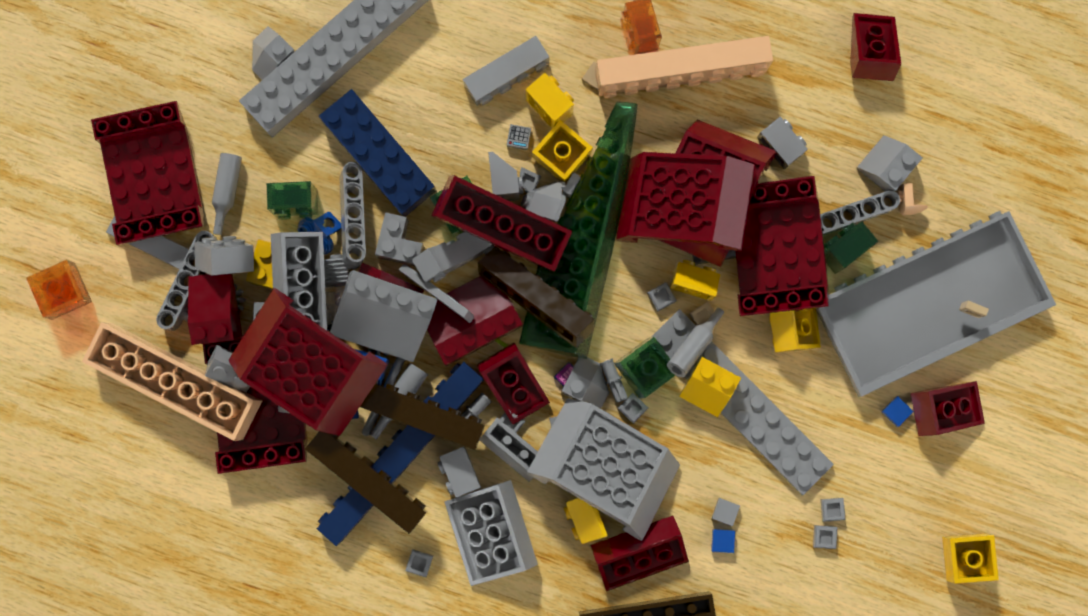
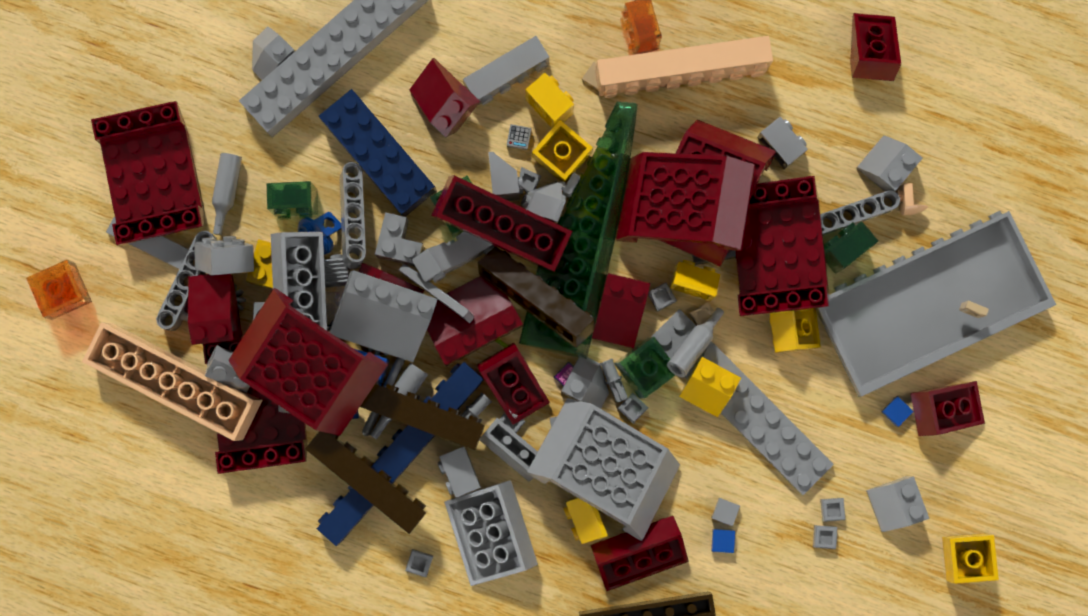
none -> dark red slope [409,58,481,137]
none -> dark red slope [592,273,650,349]
none -> light grey slope [866,476,930,532]

